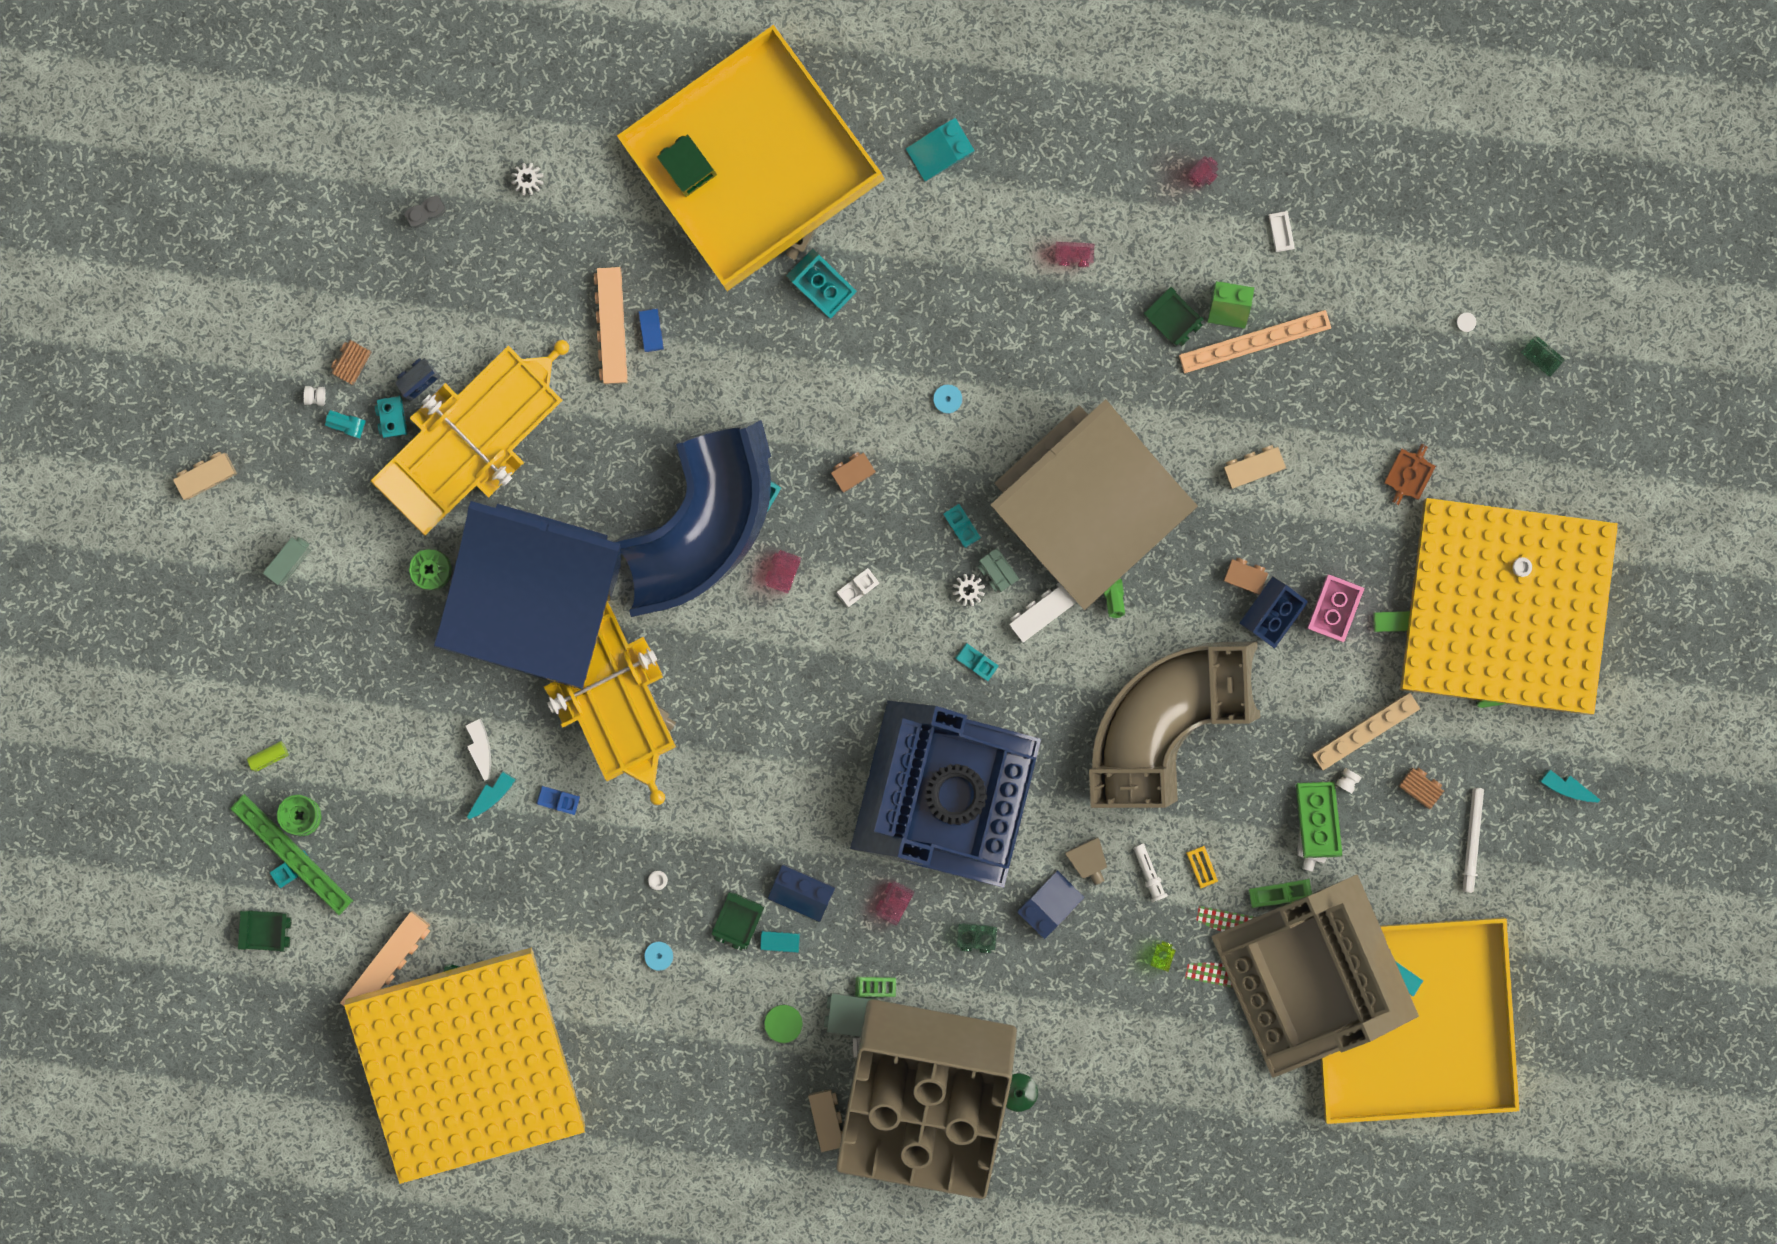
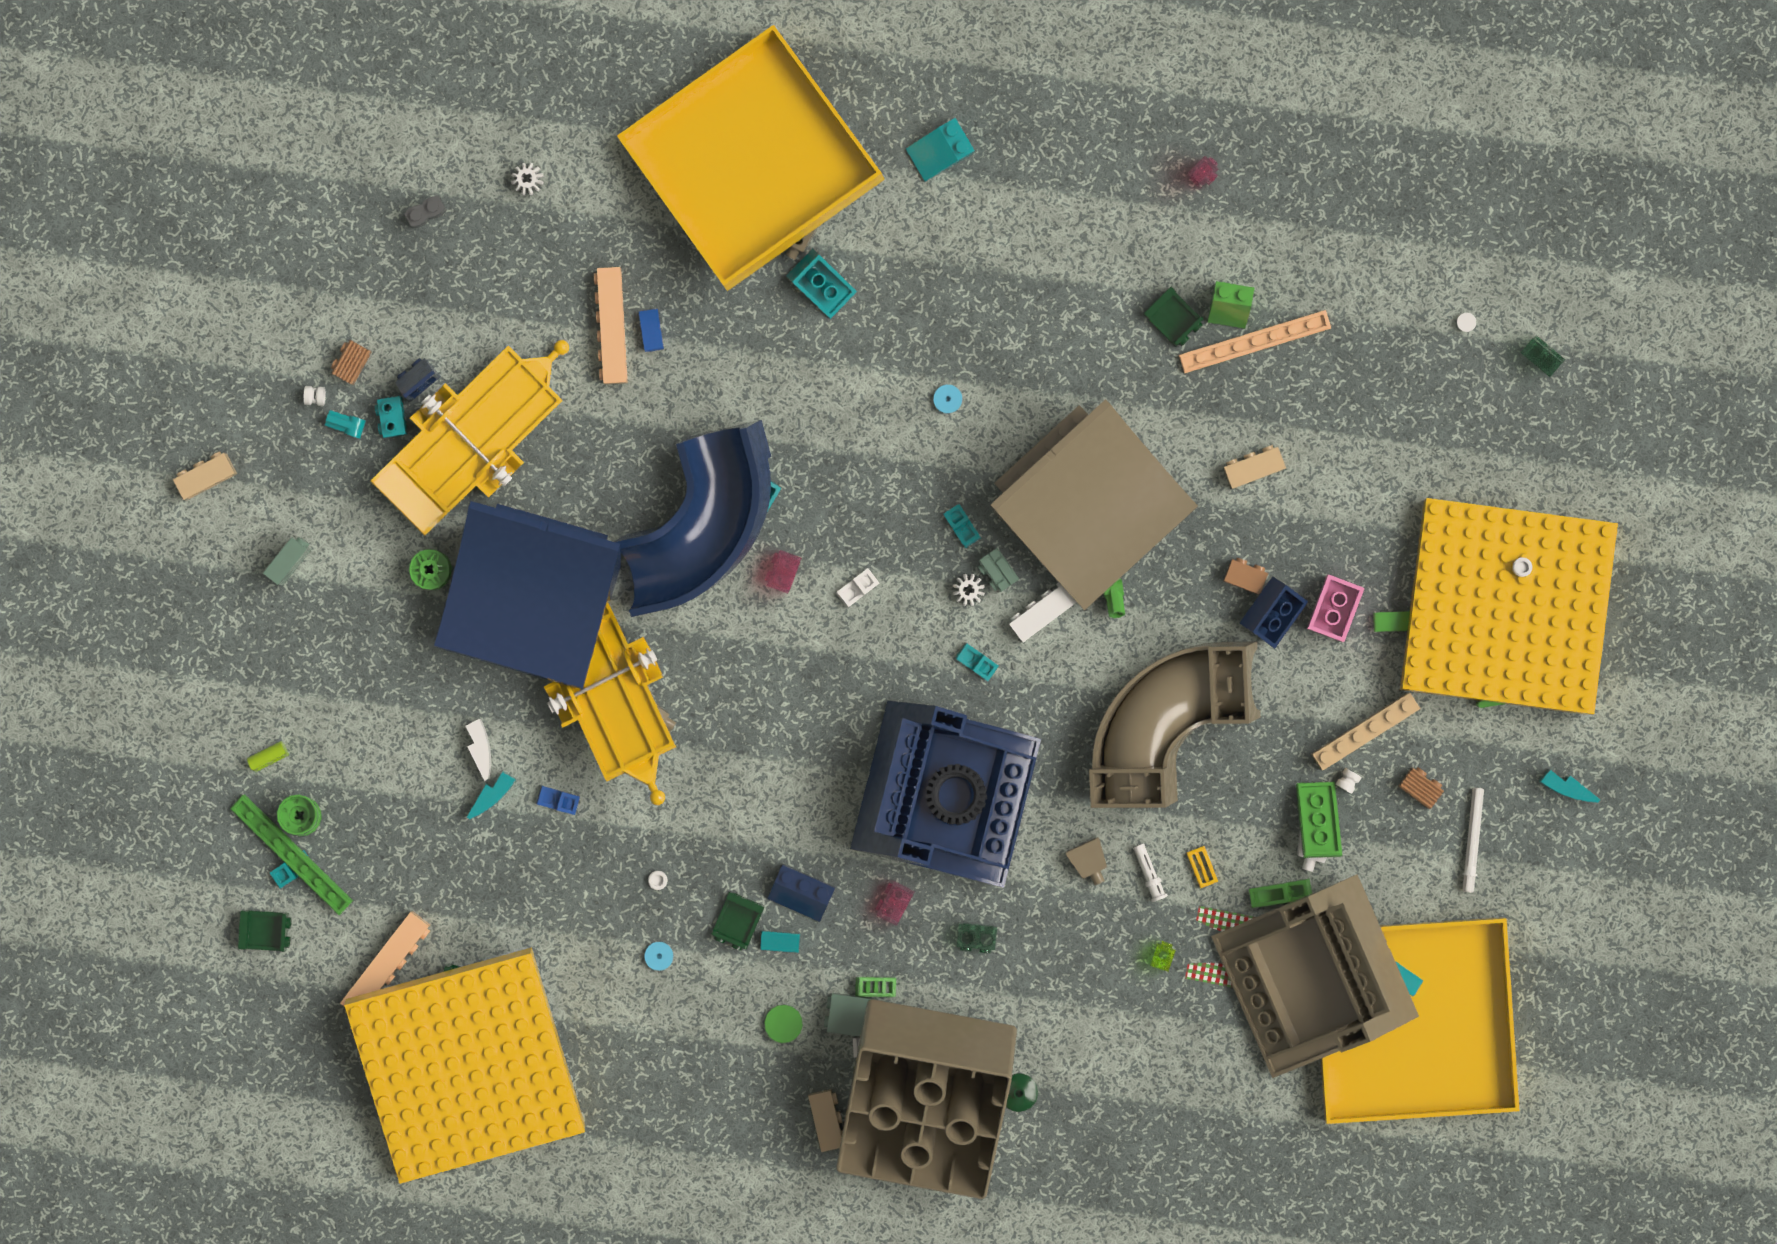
dark green brick [657,134,717,197] -> none
medium nougat brick [831,452,876,493] -> none
slope [1017,870,1085,939] -> none
clear pink brick [1055,242,1095,267] -> none
white tile [1268,211,1295,253] -> none
dark orange plate [1384,444,1436,505] -> none

